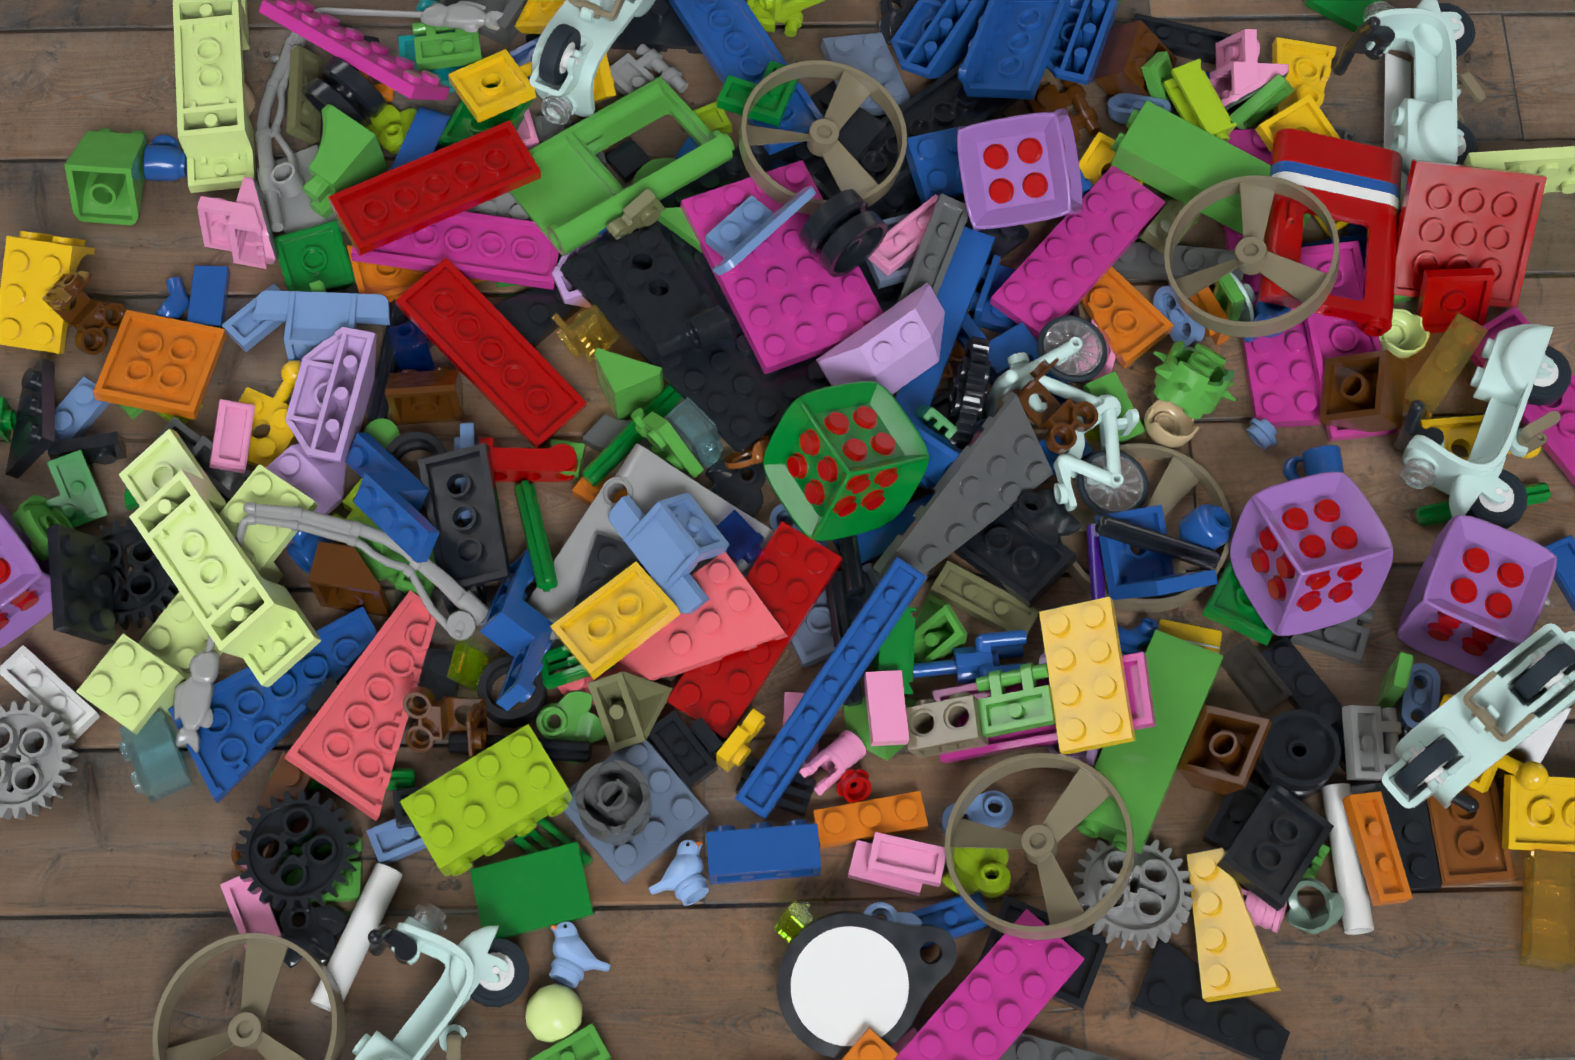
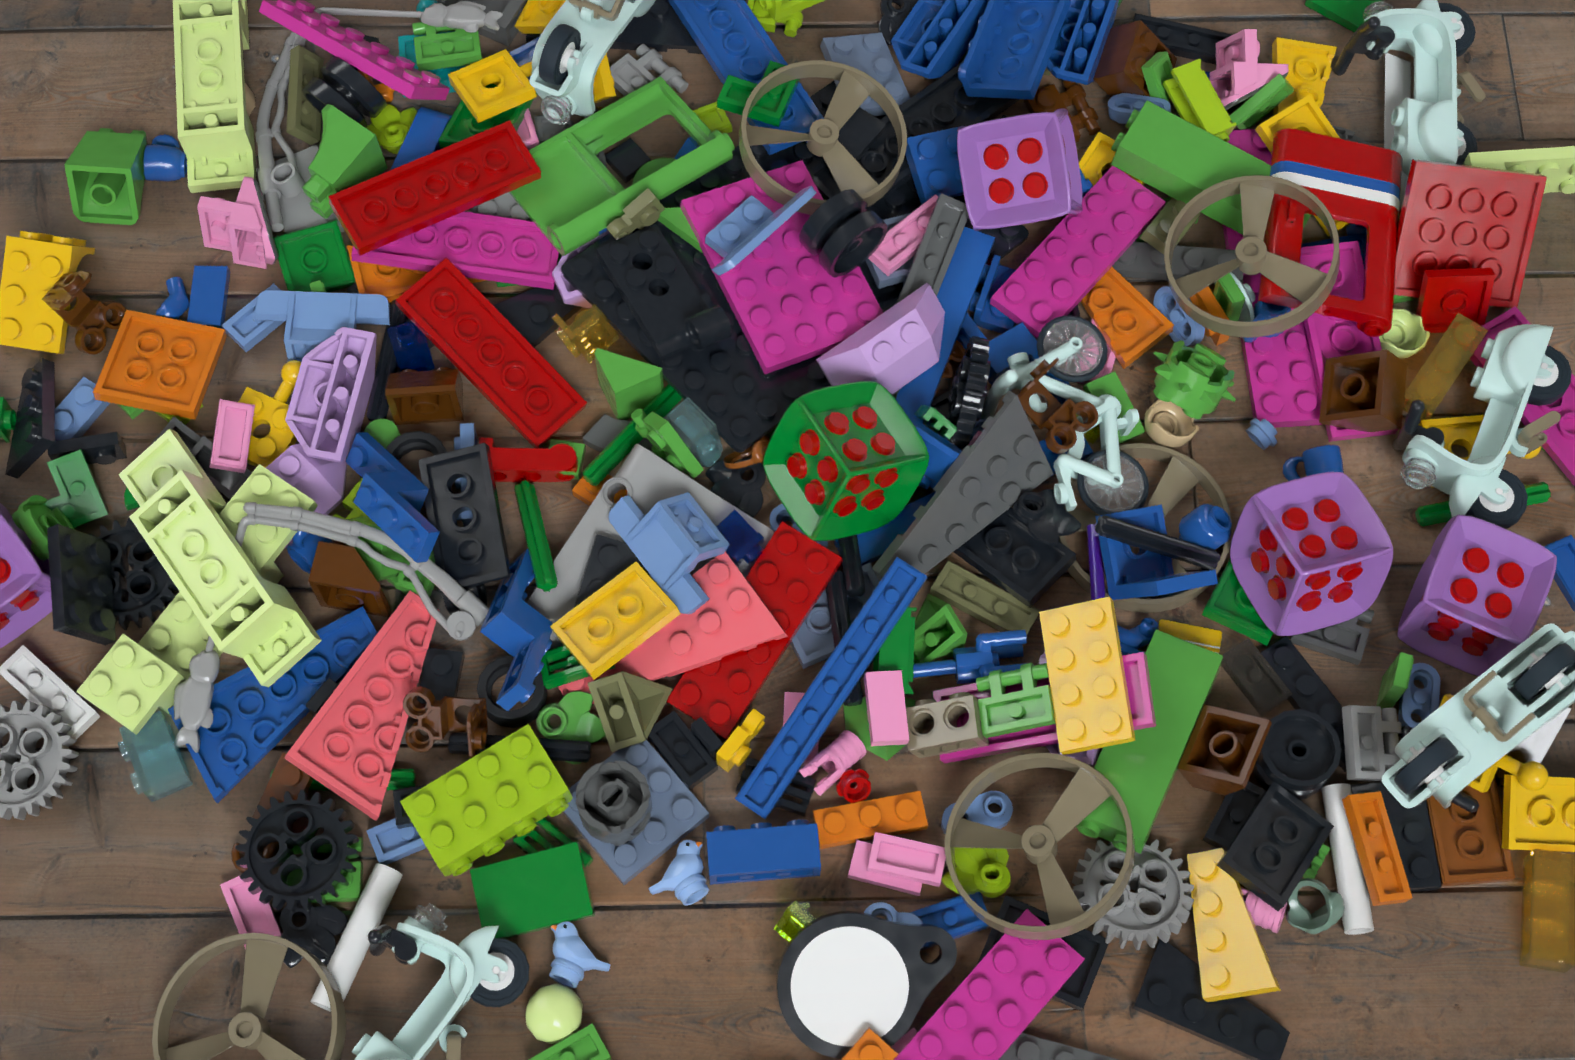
clear neon green tile [447,643,489,690] -> none

